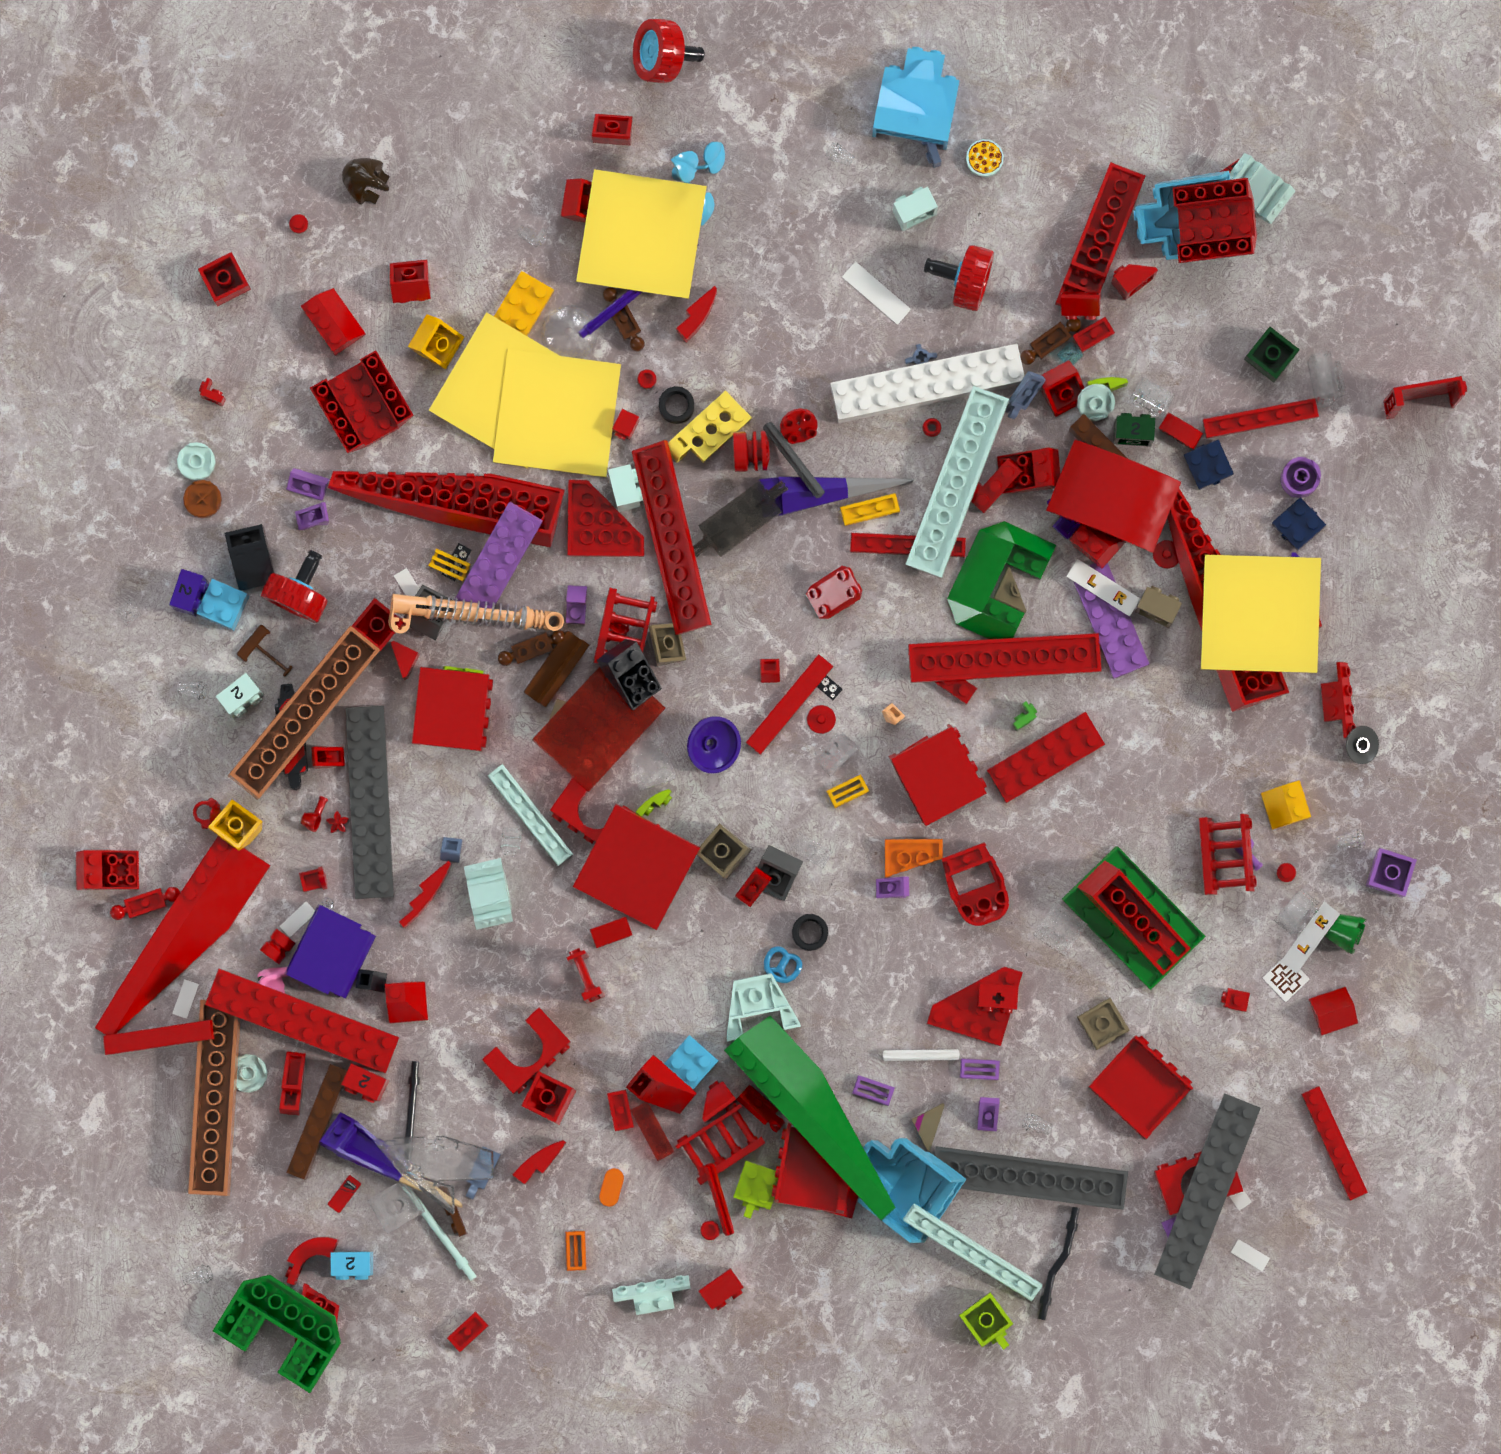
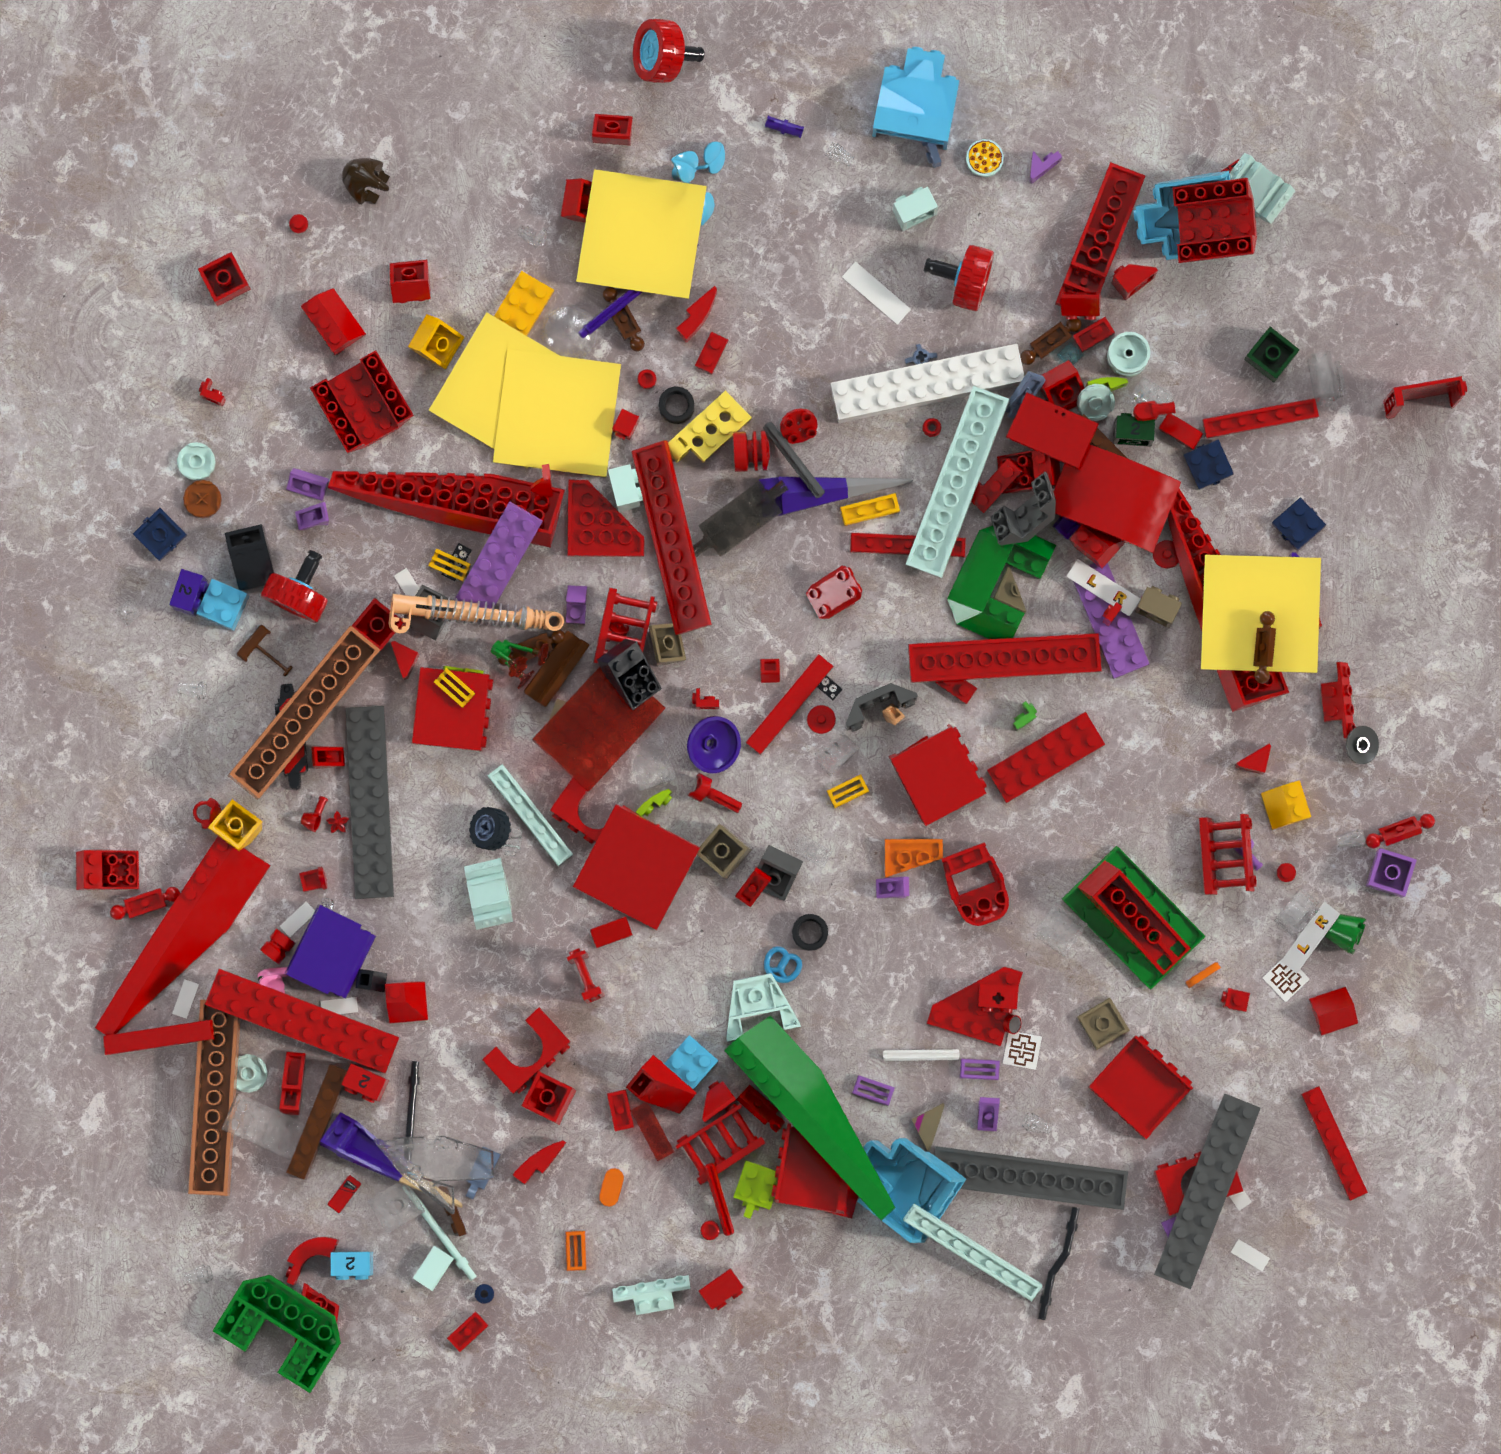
light aqua brick [215,673,264,718] -> none
red slope [399,860,452,928] -> none
sand blue slope [440,837,462,863] -> none
lime hinge [959,1292,1013,1350] -> none
medium lavender brick [1280,457,1321,498] -> none
none -> dark blue plate [133,508,187,561]
none -> clear plate [222,1093,306,1160]
none -> white sticker [320,997,358,1014]
none -> light aqua slope [413,1246,454,1291]
none -> yellow tile [434,668,475,708]
none -> black wheel [469,807,511,851]
none -> dark blue plate [475,1284,494,1304]
none -> clear red plant [491,639,549,689]
none -> red tile [530,464,553,495]
none -> red piece [687,773,743,813]
none -> red bracket [692,688,719,709]
none -> red plate [695,331,729,374]
none -> dark purple pin [765,115,804,138]
none -> dark grey slope [845,683,918,732]
none -> dark grey slope [990,472,1056,545]
none -> tile [1003,1014,1022,1034]
none -> white sticker [1003,1032,1042,1070]
none -> red container [1006,392,1099,469]
none -> medium lavender slope [1029,151,1062,184]
none -> red plate [1102,602,1123,627]
none -> light aqua wheel [1107,332,1150,377]
none -> red arm [1133,401,1176,421]
none -> orange tile [1185,962,1221,988]
none -> red slope [1235,743,1272,774]
none -> reddish brown plate [1253,611,1276,684]
none -> red plate [1366,813,1435,849]

